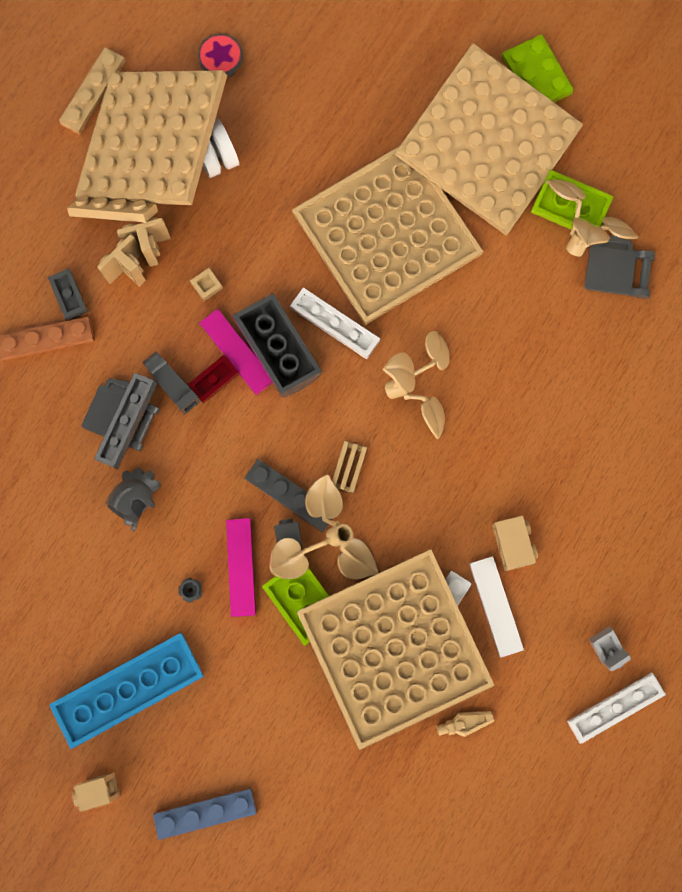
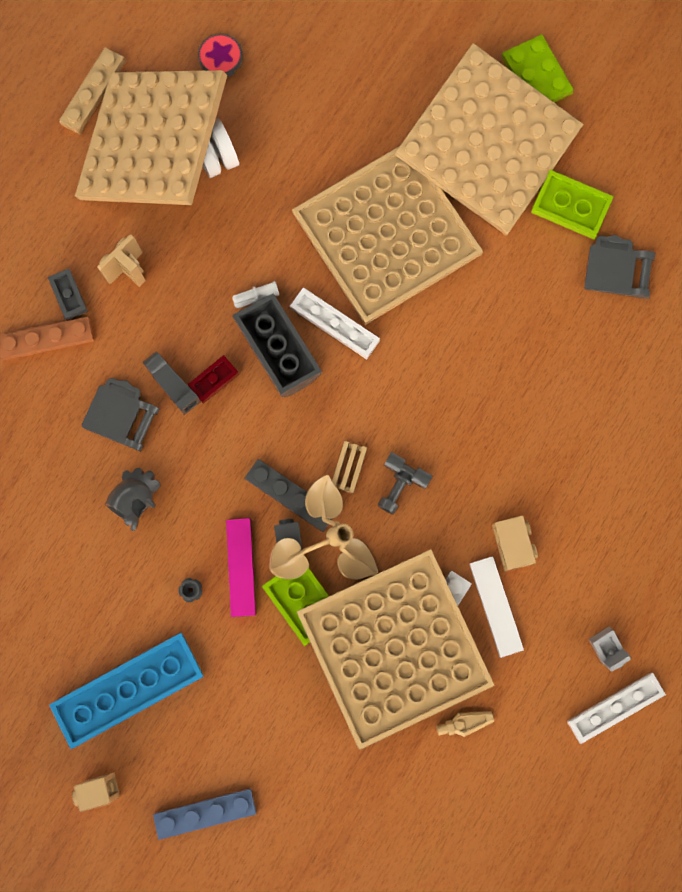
tan plate [67,196,158,223] -> none
dark grey plate [94,373,158,469] -> none
tan bracket [117,218,170,267] -> none
tan plate [190,268,223,301] -> none
dark pink tile [199,309,273,396] -> none
tan plant [383,331,450,439] -> none
tan plant [545,179,639,257] -> none
none -> white axle [232,281,280,309]
none -> dark grey bar [377,452,433,515]

